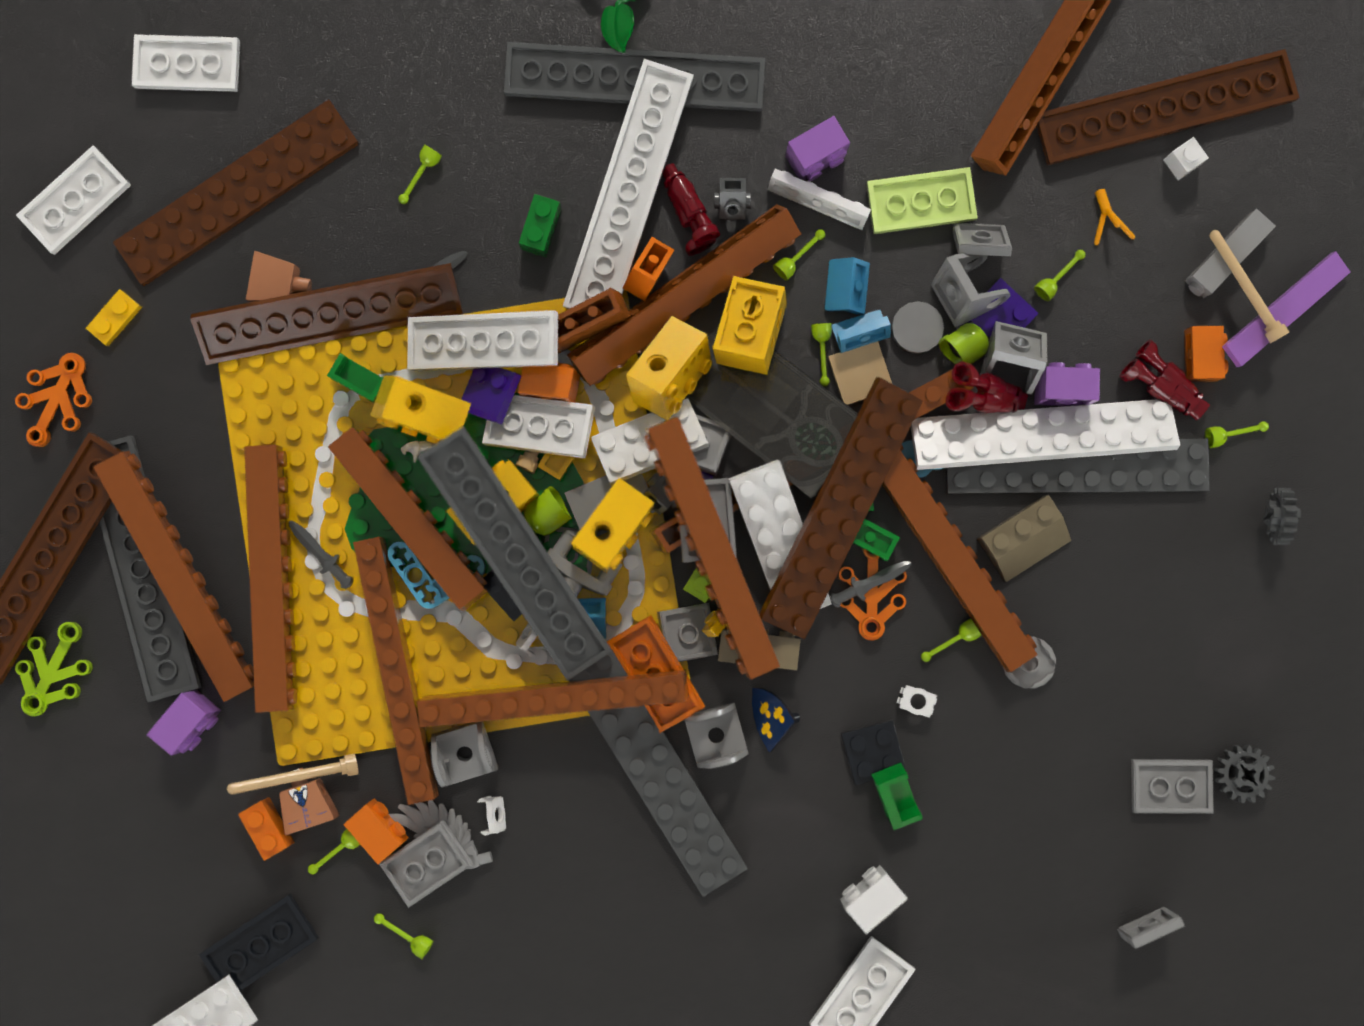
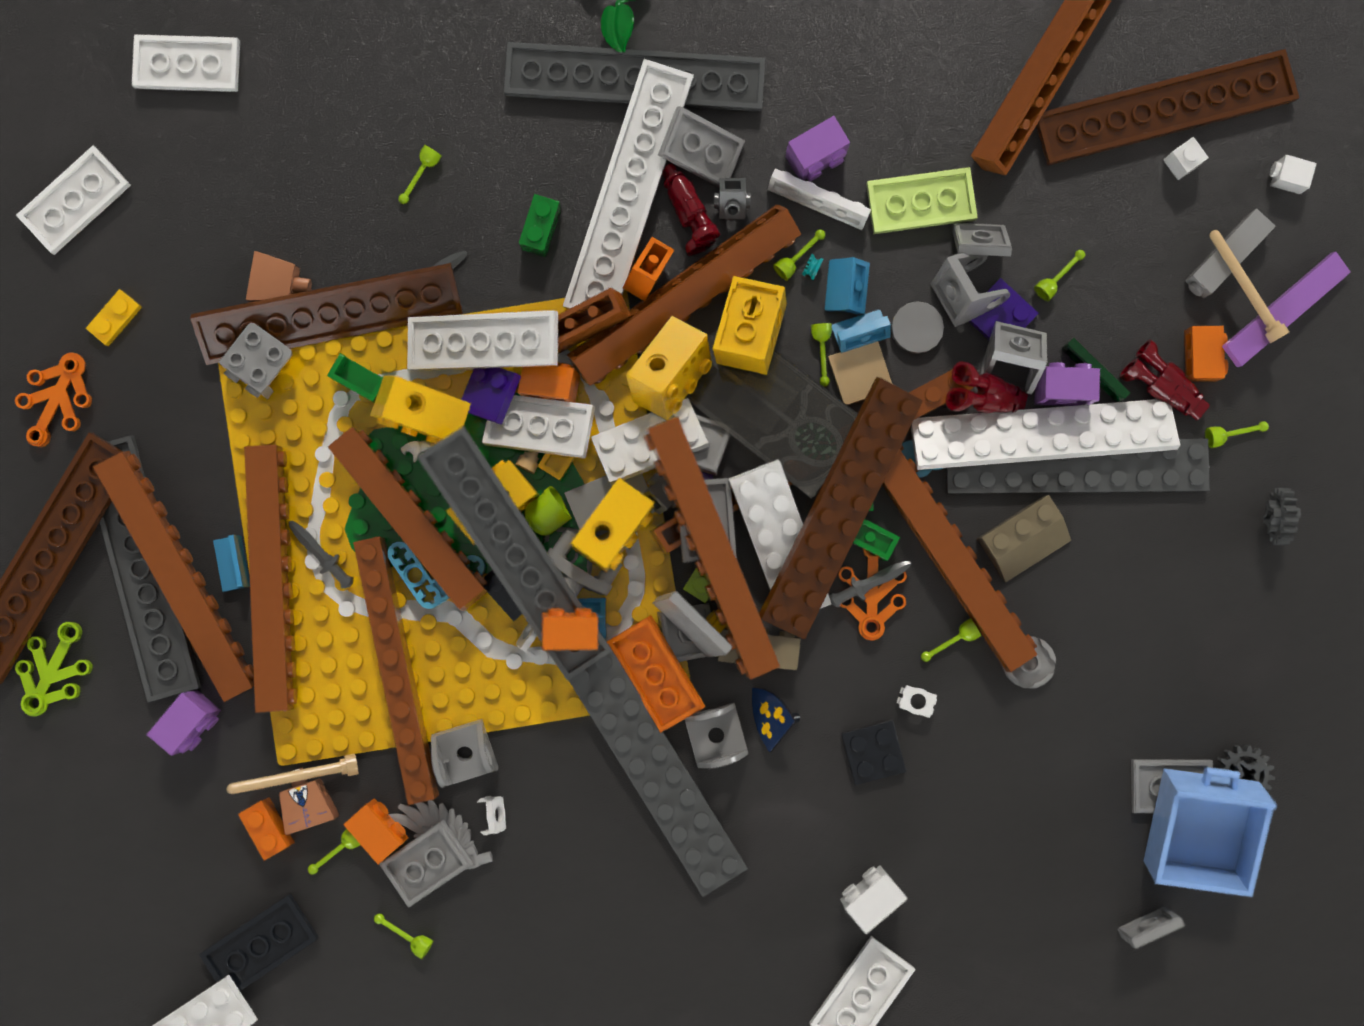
reddish brown plate [113,99,359,286] -> none
dark orange brick [417,670,689,728] -> none
green panel [871,763,923,830] -> none
lime helmet [938,323,989,365] -> none
light orange plant [1094,189,1135,245] -> none
none -> dark azure panel [213,535,250,592]
none -> light grey bracket [219,323,292,400]
none -> orange brick [541,608,598,650]
none -> light grey tile [653,592,732,657]
none -> light grey tile [658,106,745,187]
none -> teal bush [802,254,823,280]
none -> dark green tile [1062,338,1130,402]
none -> light blue container [1143,767,1276,897]
none -> white brick [1270,155,1317,194]

